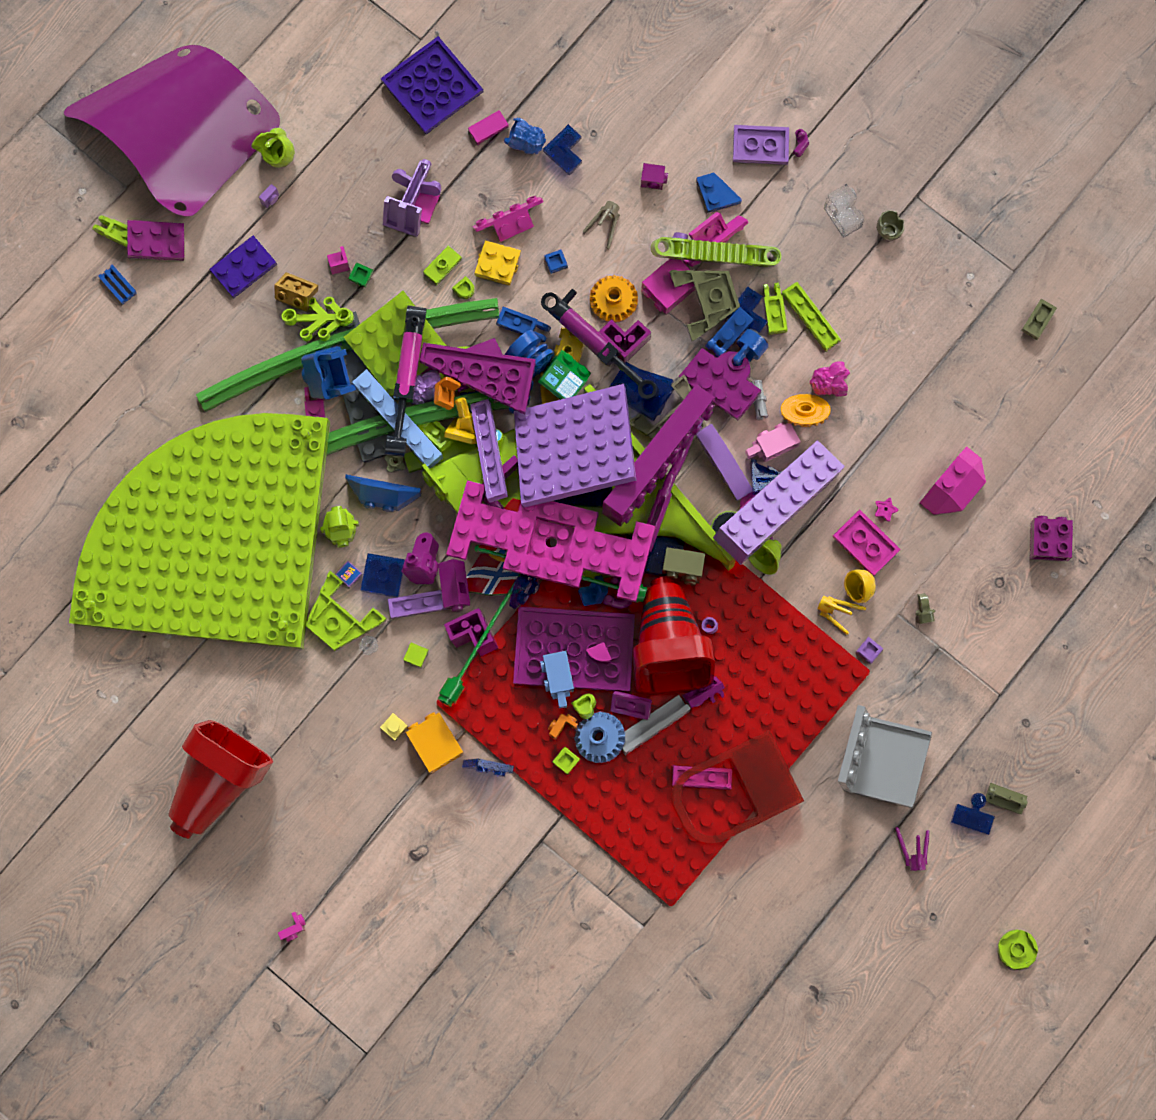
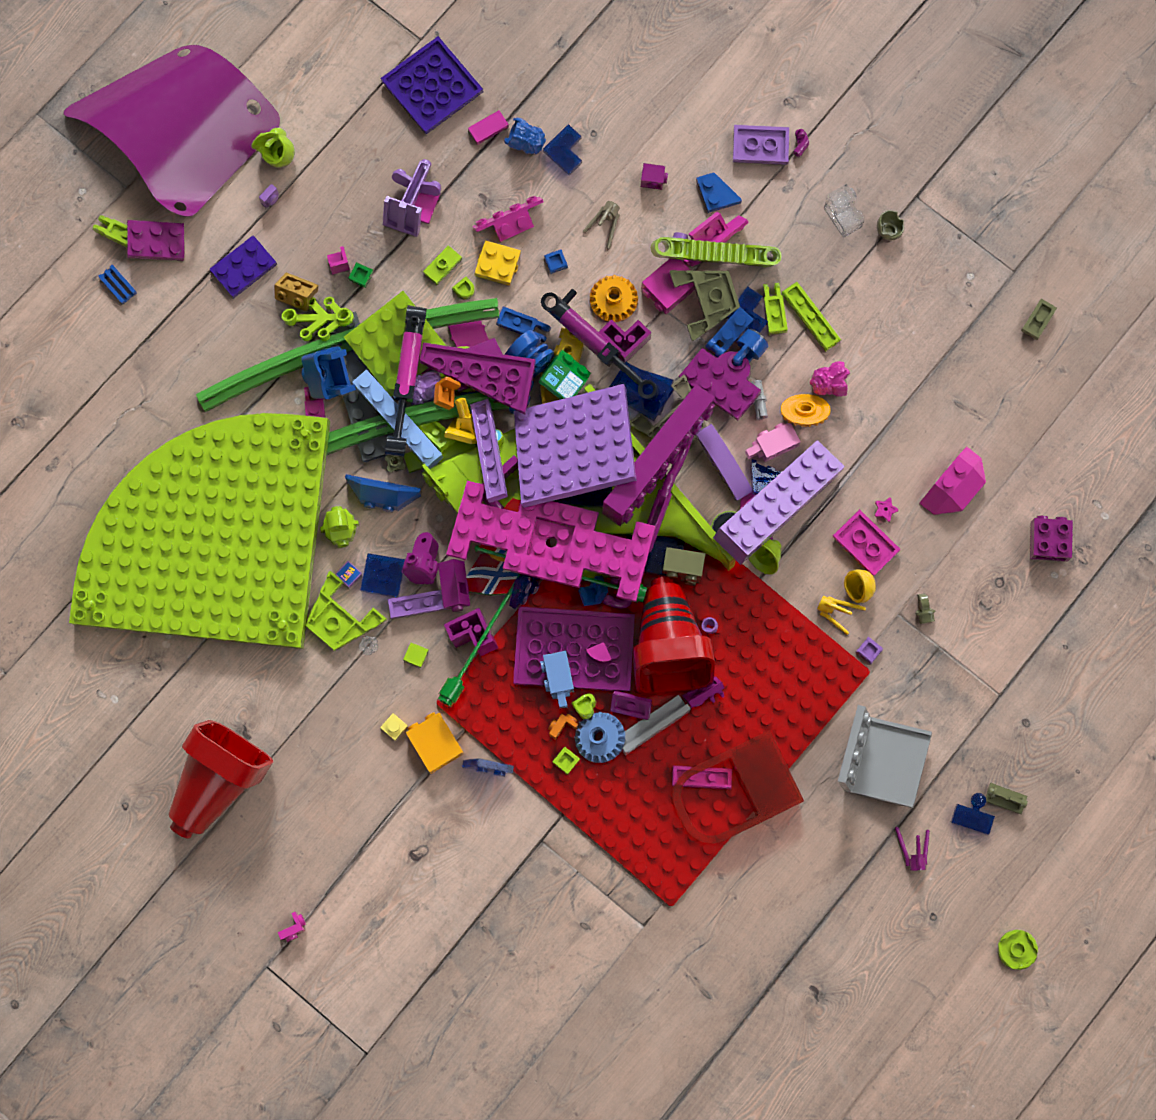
none -> dark pink piece [448,321,489,347]

